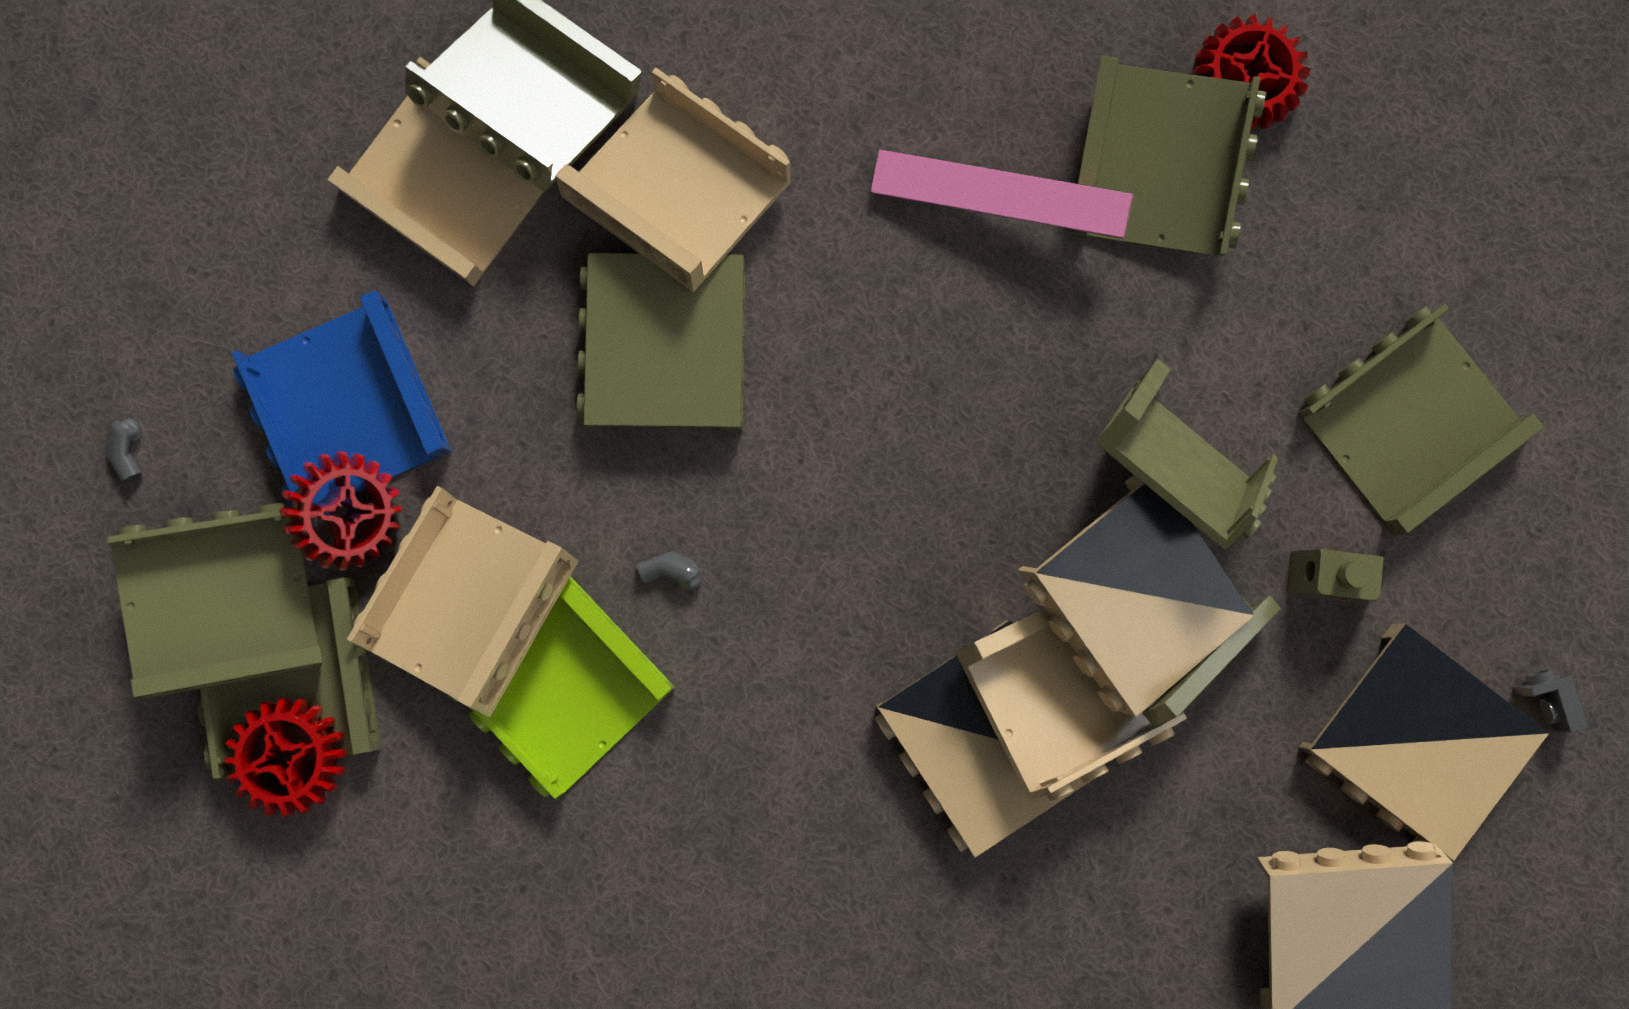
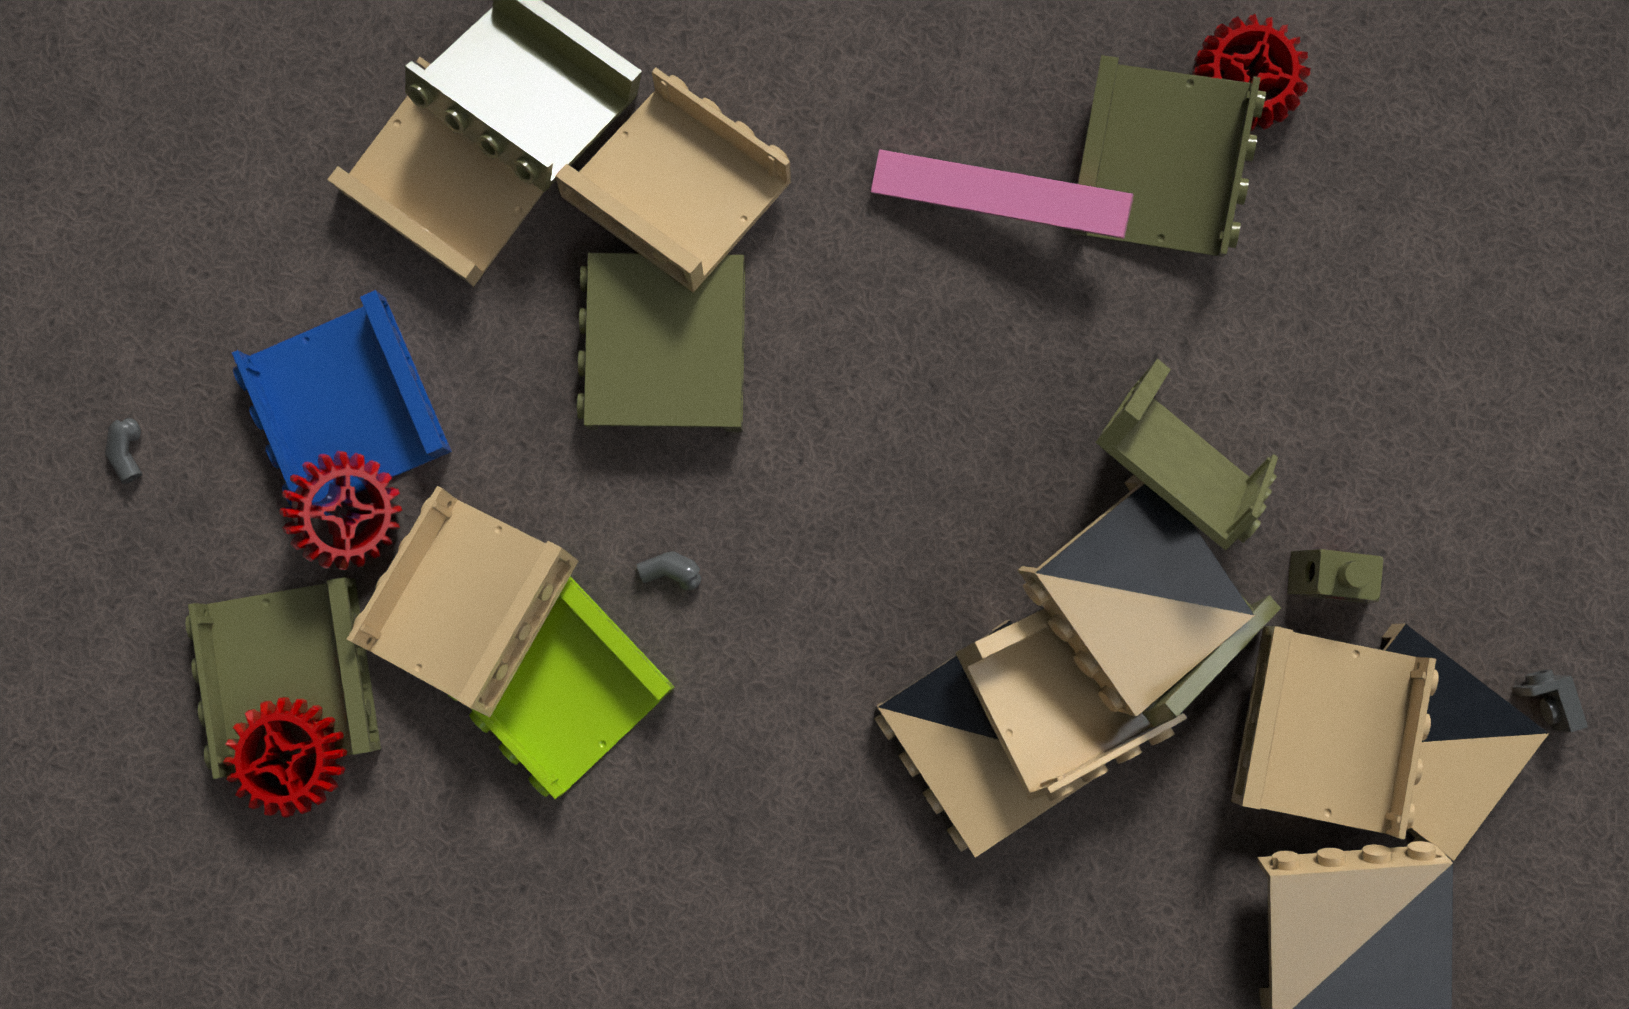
olive panel [107,503,322,701] -> none
olive panel [1298,304,1544,536] -> none
none -> tan panel [1231,626,1439,839]

